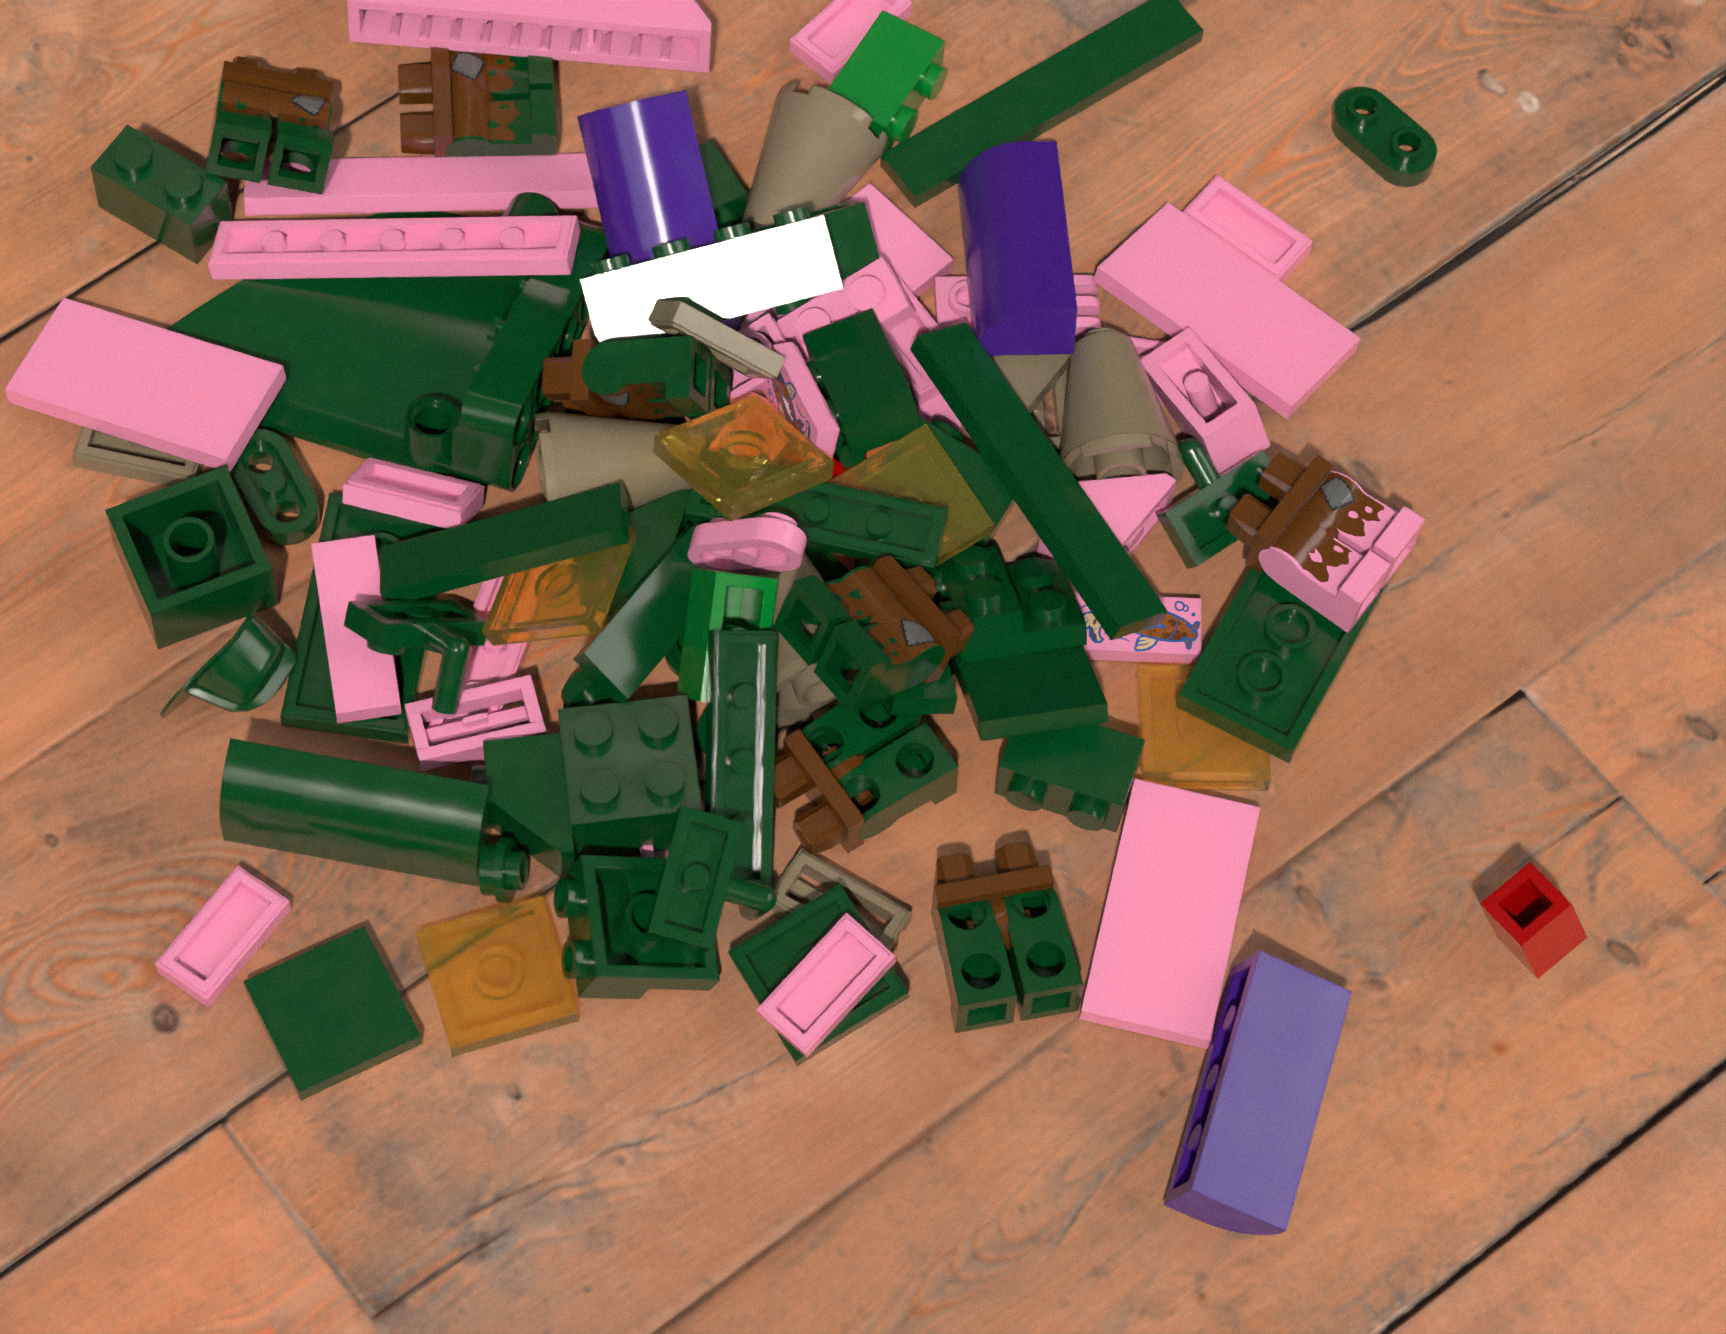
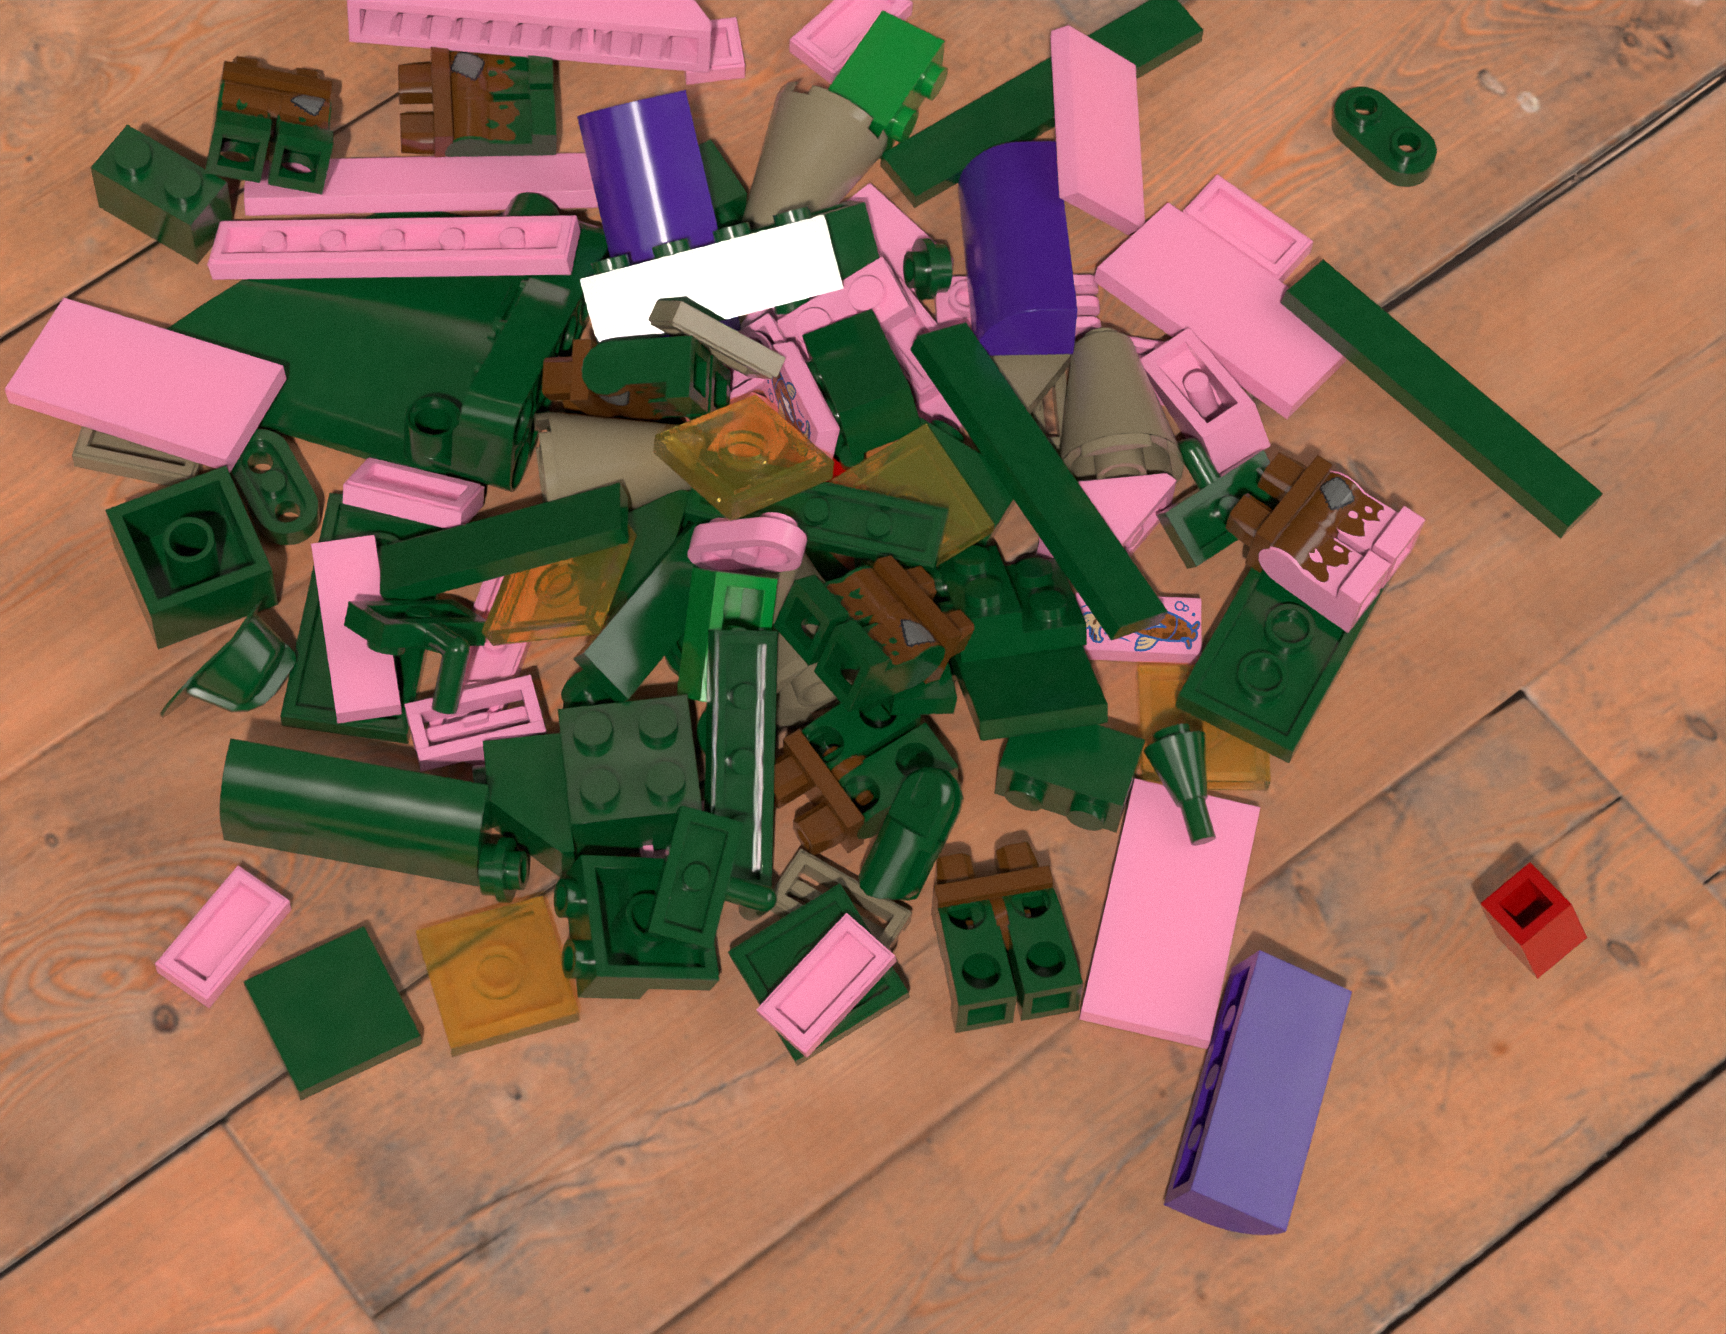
none -> bright pink tile [684,17,745,85]
none -> dark green arm [859,767,964,901]
none -> dark green plate [903,238,952,300]
none -> bright pink tile [1050,25,1145,235]
none -> dark green cone [1143,724,1216,846]
none -> dark green tile [1281,259,1603,539]

